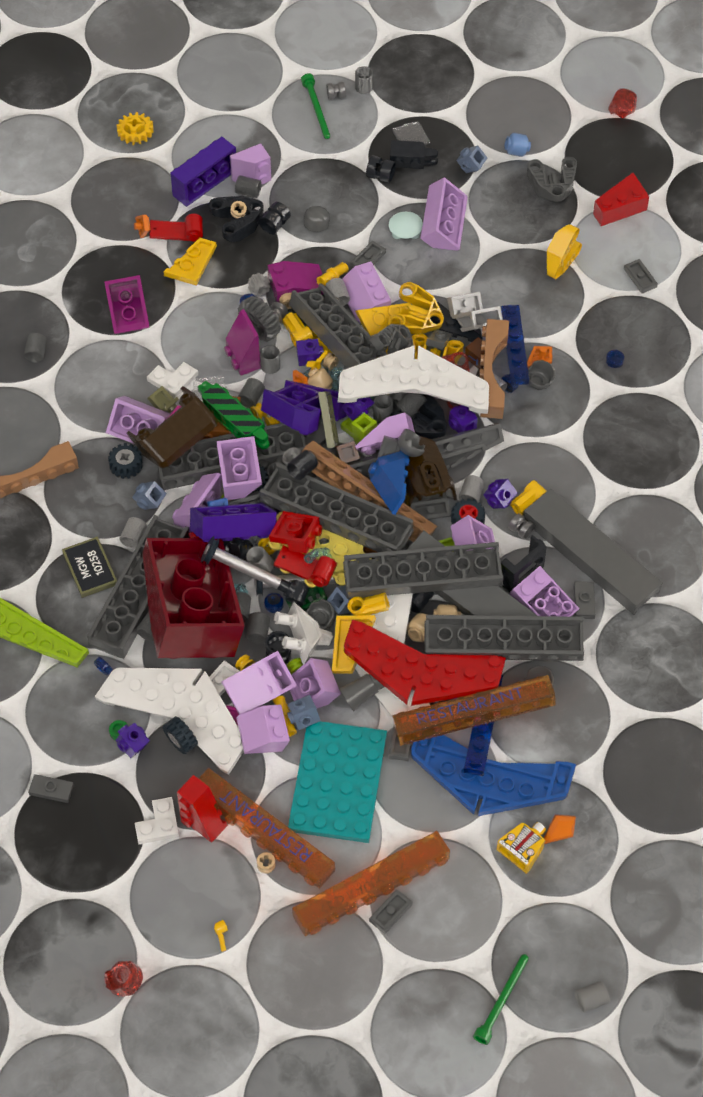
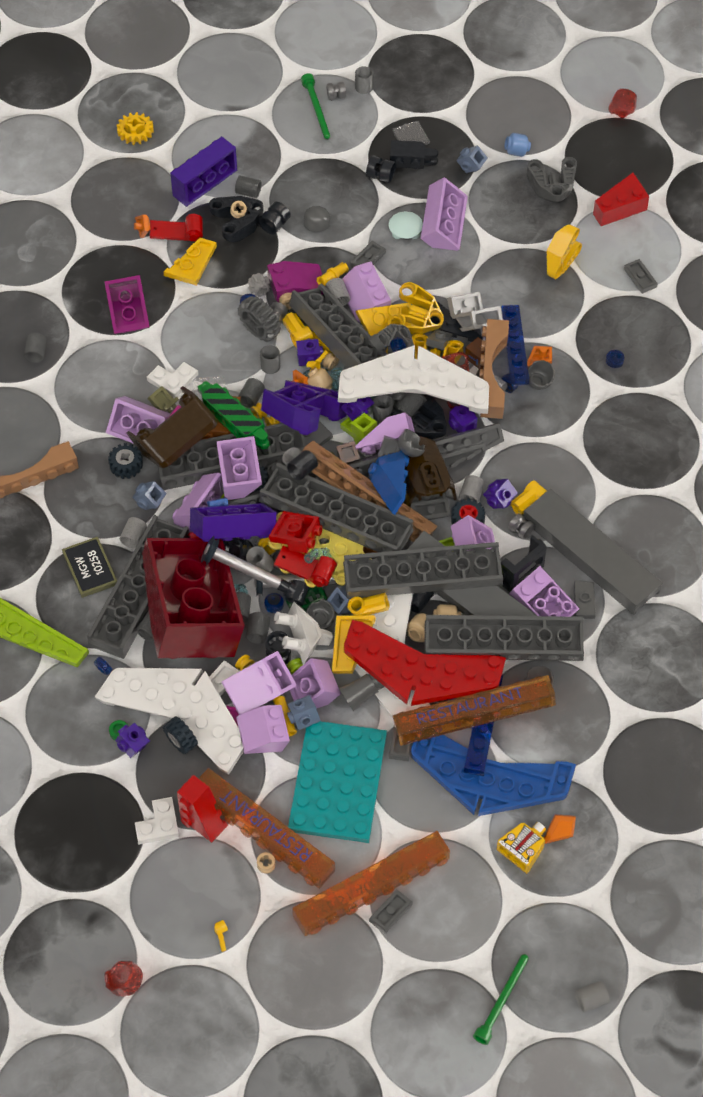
dark grey plate [28,774,74,803] -> none
magenta slope [224,309,261,376] -> none
lavender slope [230,144,271,184] -> none
olive tile [318,391,339,448] -> none
none -> clear blue tile [390,337,407,352]

